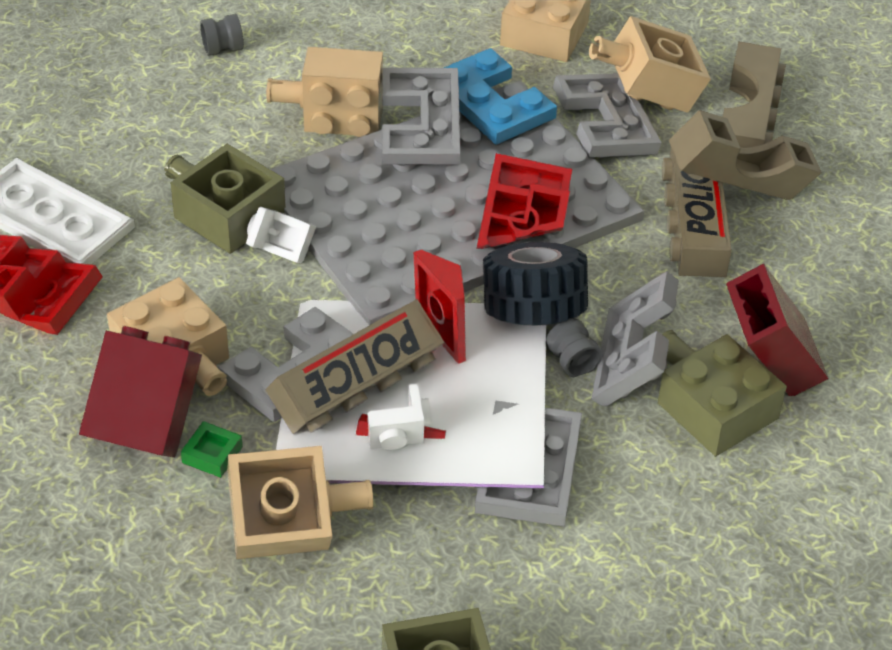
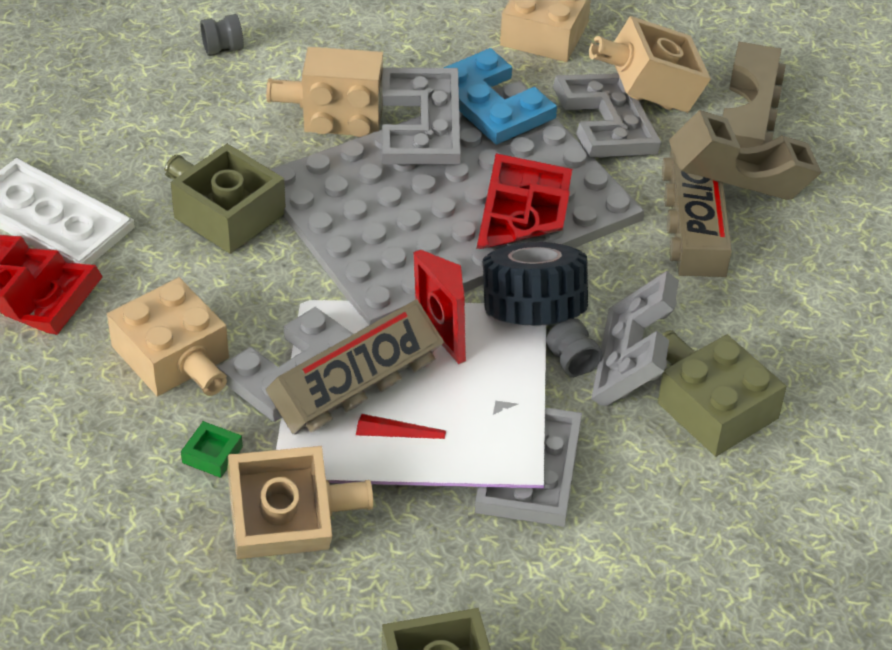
dark red brick [79,326,202,458] -> none
white bracket [246,207,316,263] -> none
white bracket [368,384,431,450] -> none
dark red brick [726,263,829,396] -> none

